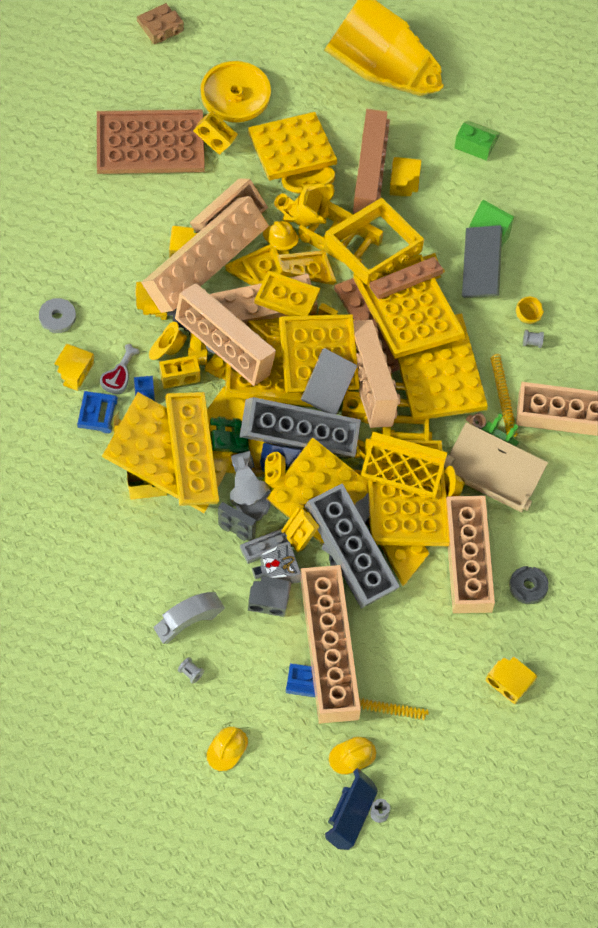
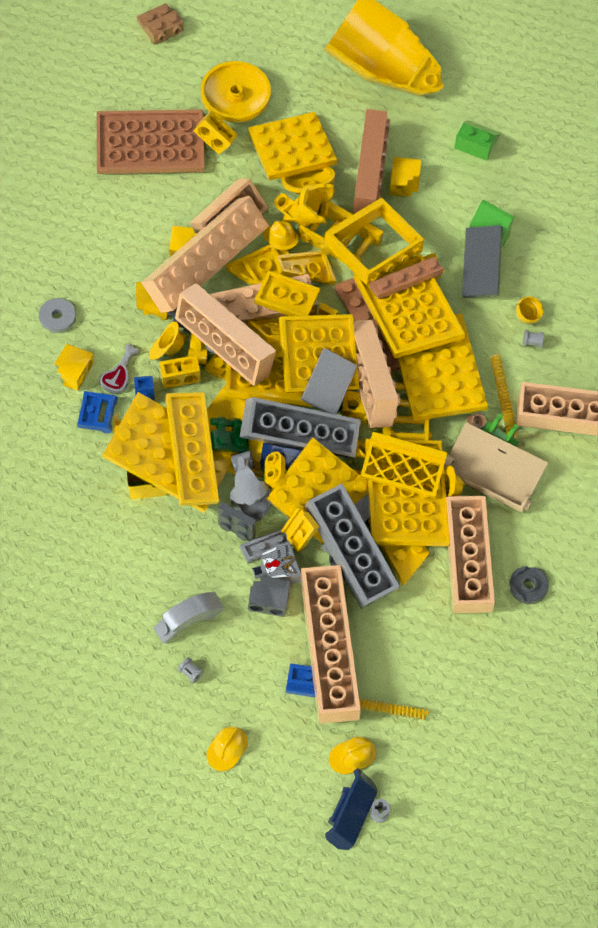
yellow piece [485,657,537,704] -> none

